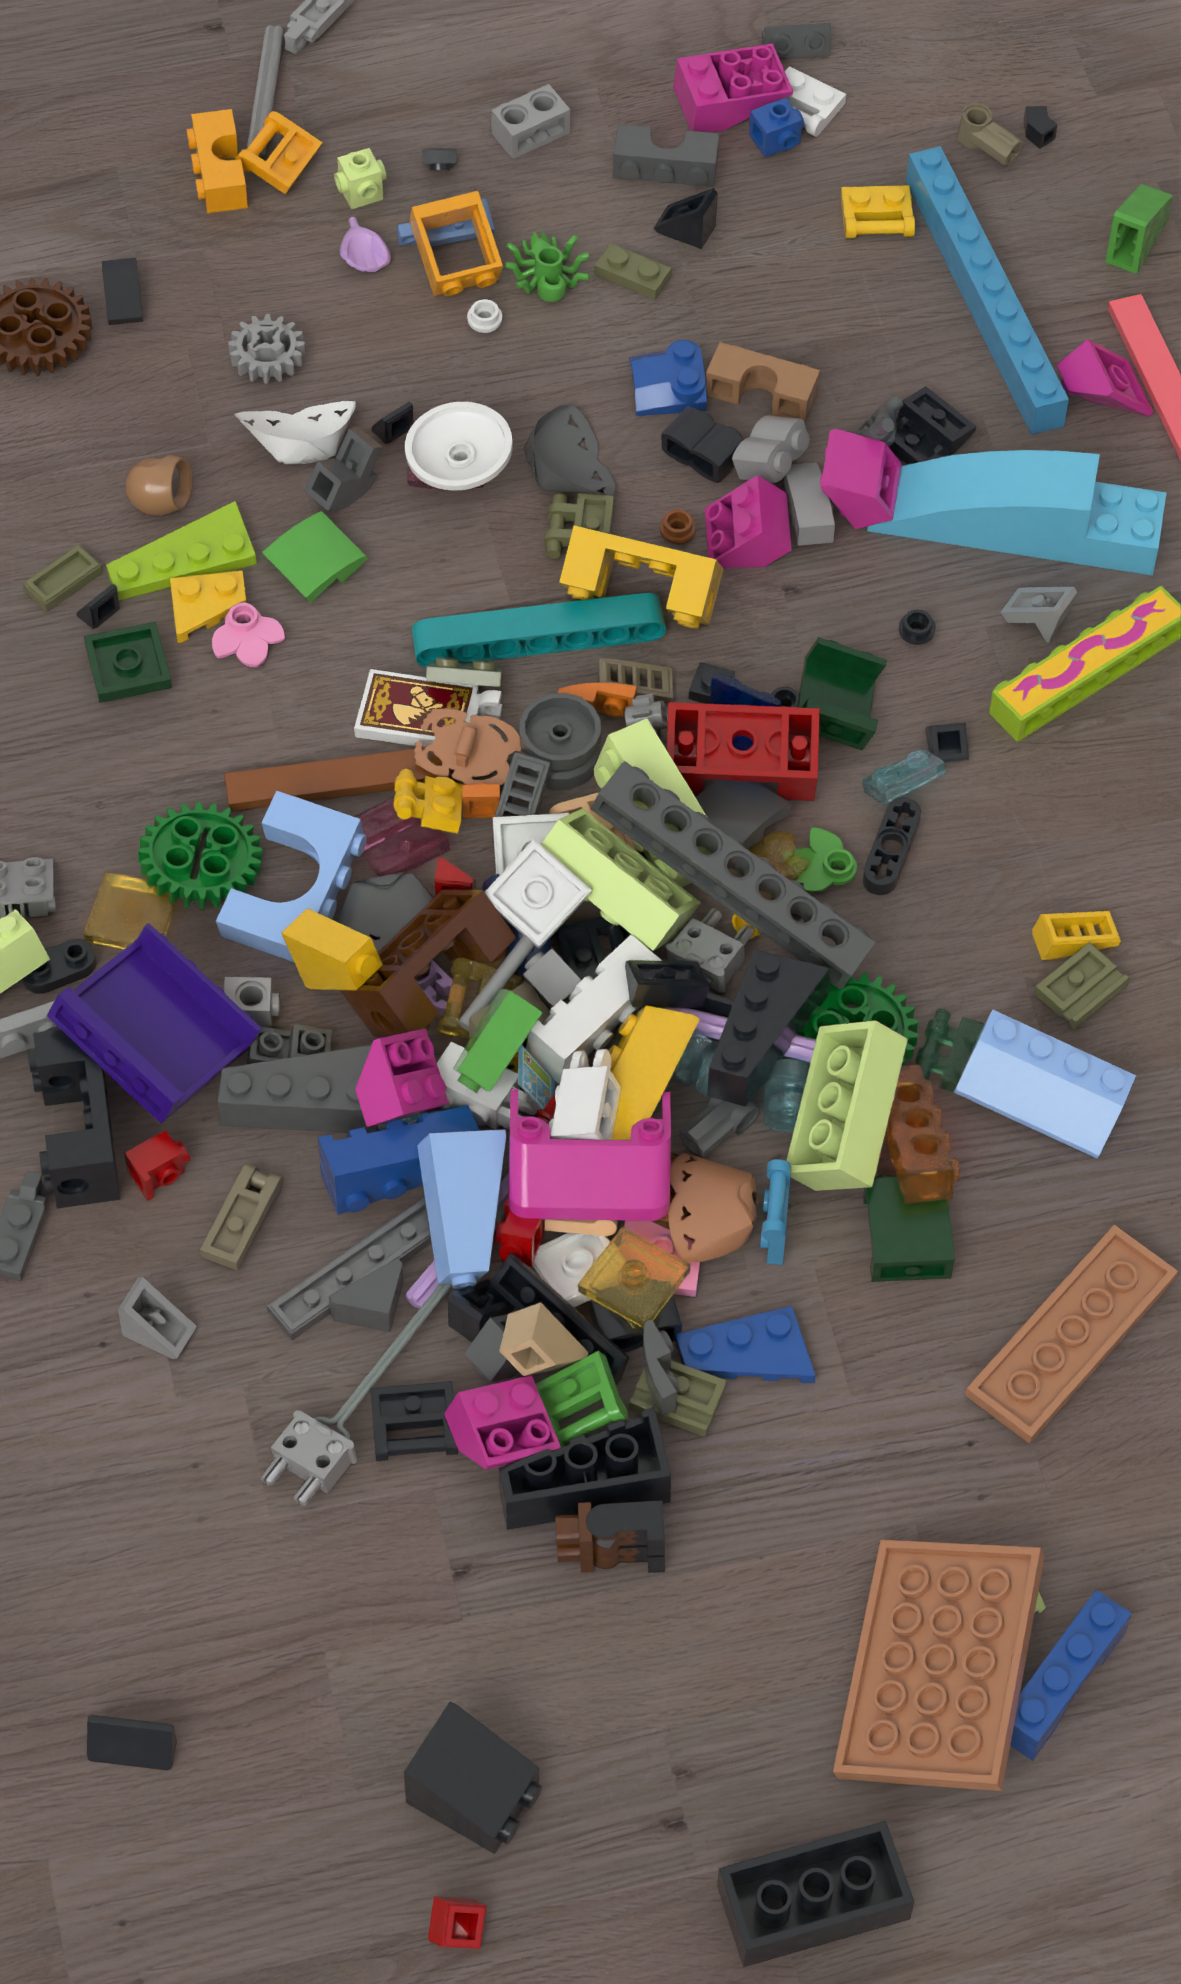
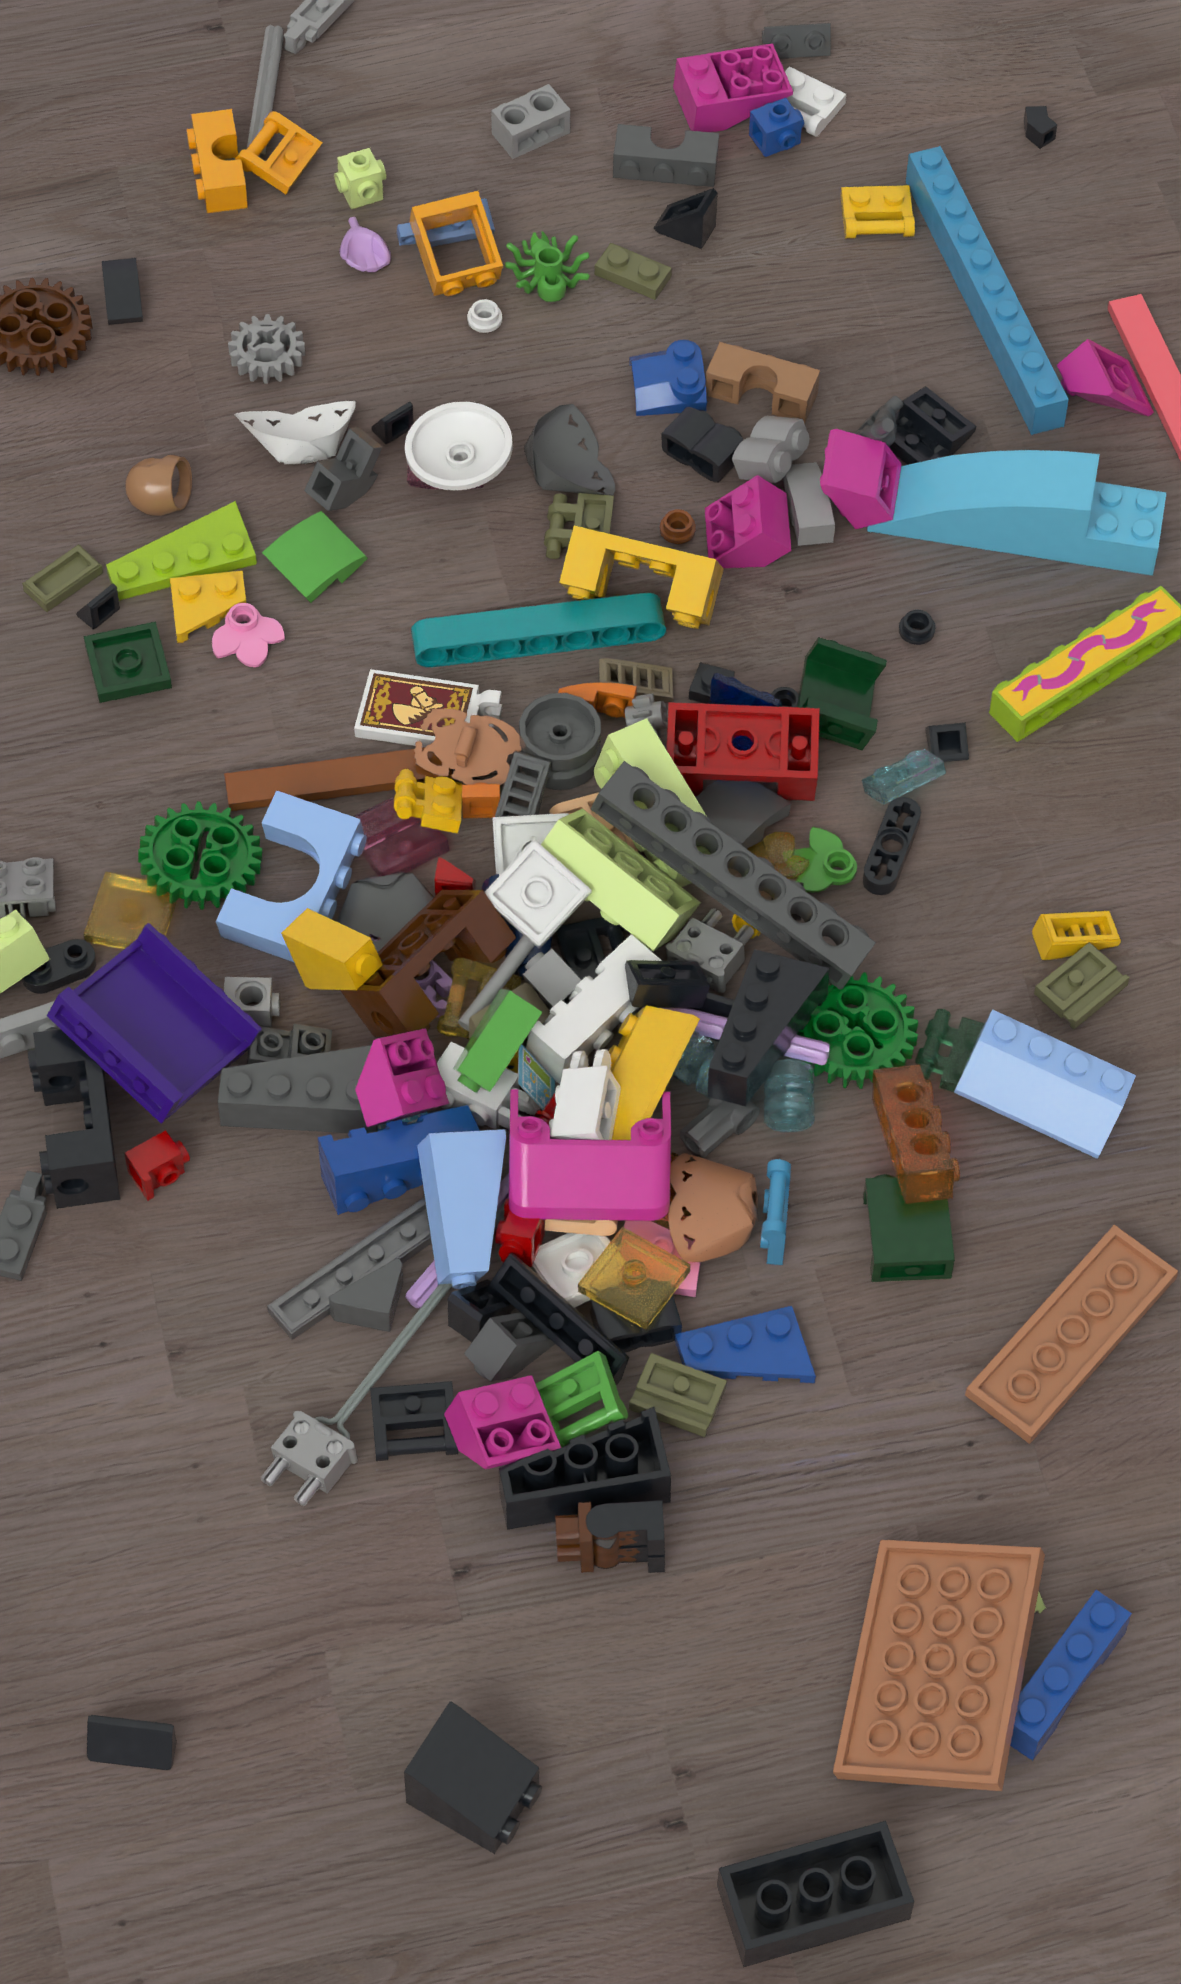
light grey slope [118,1277,197,1359] -> none
dark tan plate [200,1163,284,1271] -> none
black plate [422,148,457,170] -> none
plate [426,657,504,687] -> none
red slope [428,1896,487,1949] -> none
tan slope [499,1302,588,1376] -> none
dark grey slope [643,1319,680,1417] -> none
yellowish green brick [786,1021,908,1191] -> none
dark tan piece [957,103,1024,166] -> none
light grey slope [1001,587,1077,643] -> none
bright green slope [1105,184,1173,274] -> none

